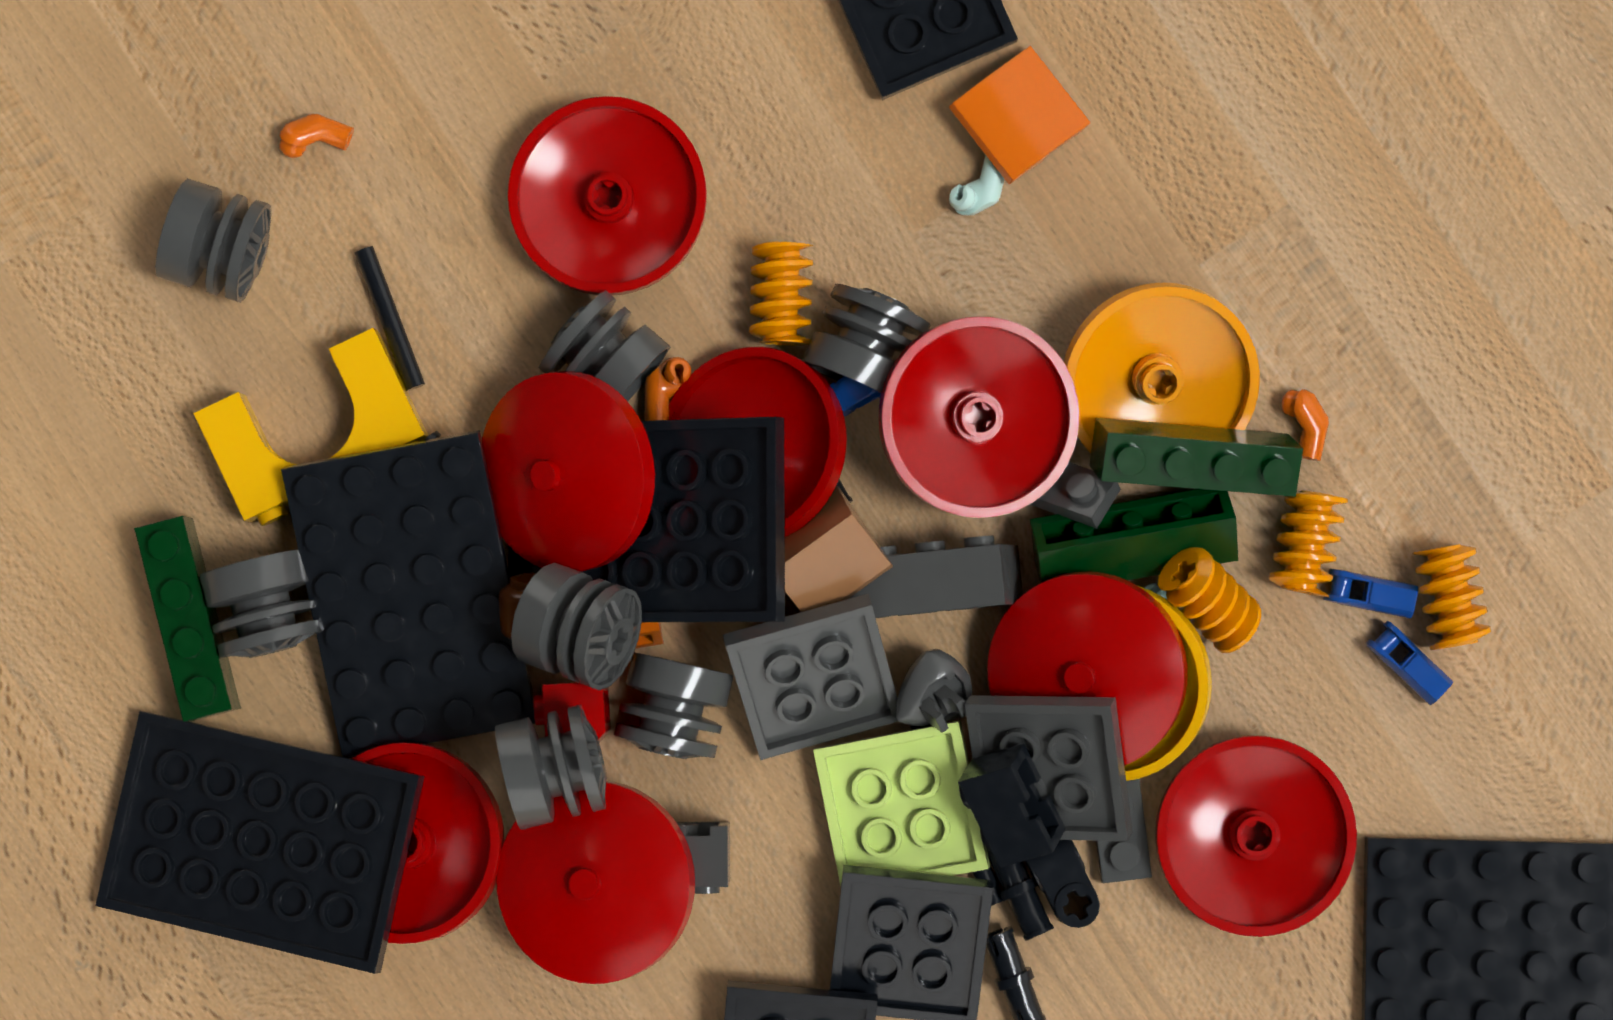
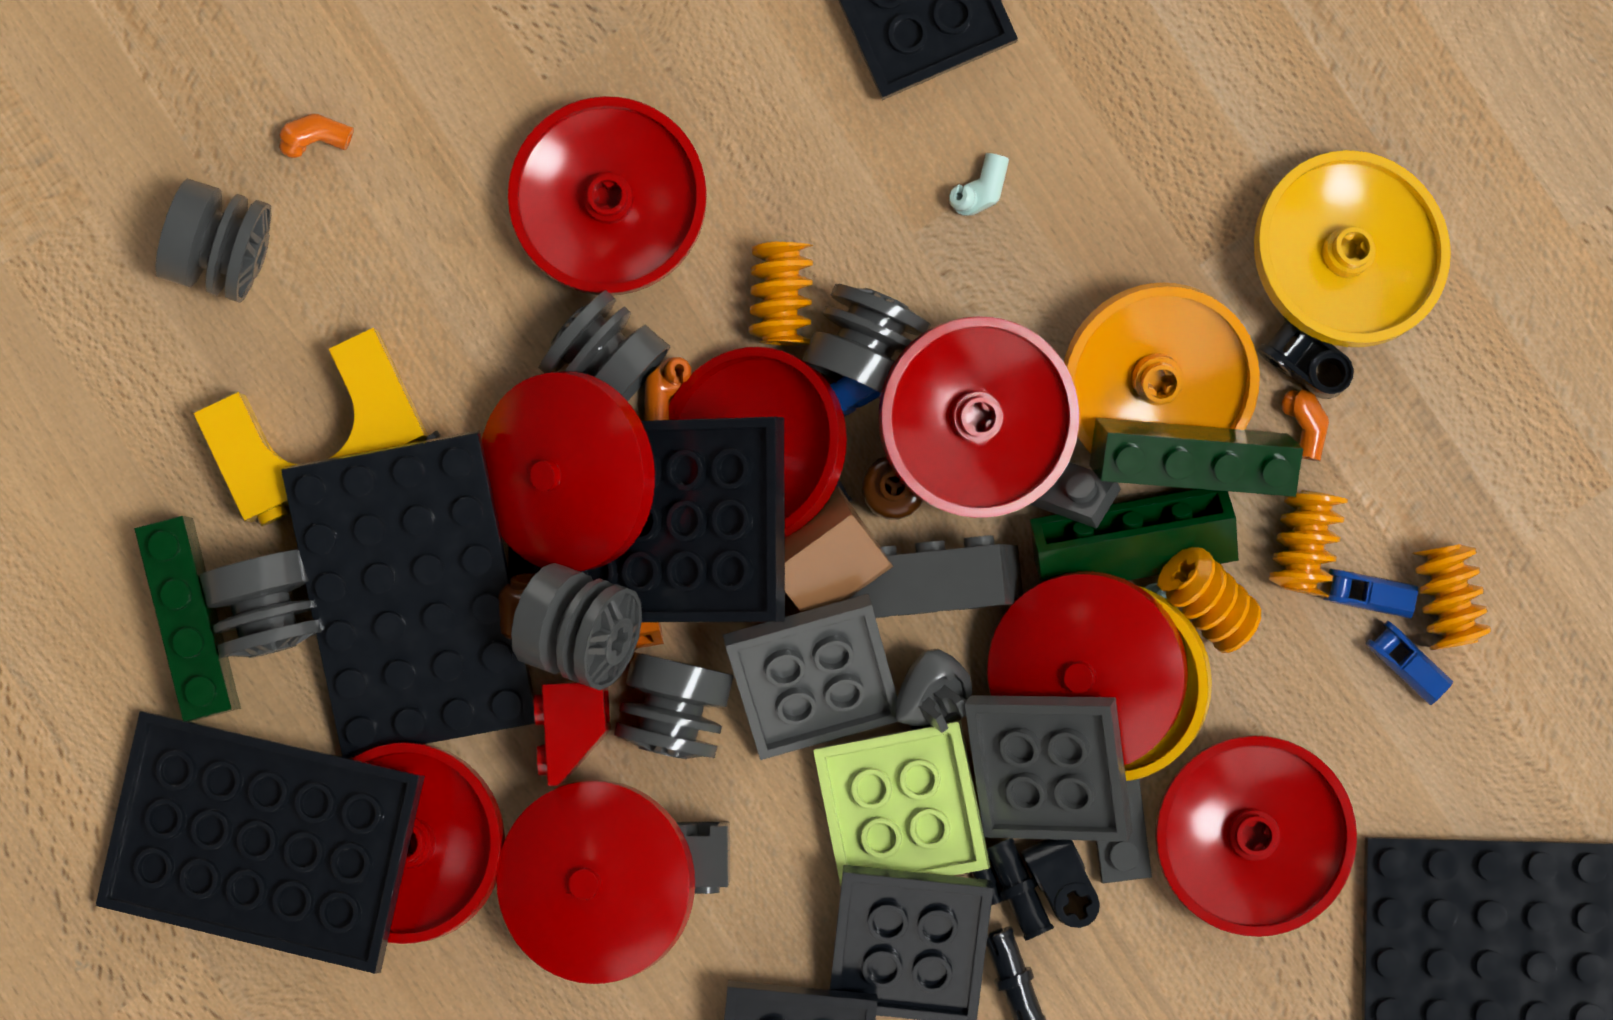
black bar [355,246,425,391] -> none
dark grey wheel [495,704,607,830] -> none
orange slope [949,46,1091,185] -> none
black brick [958,743,1066,868] -> none
none -> reddish brown head [862,456,923,520]
none -> yellow dish [1254,150,1451,347]
none -> black piece [1257,316,1354,399]

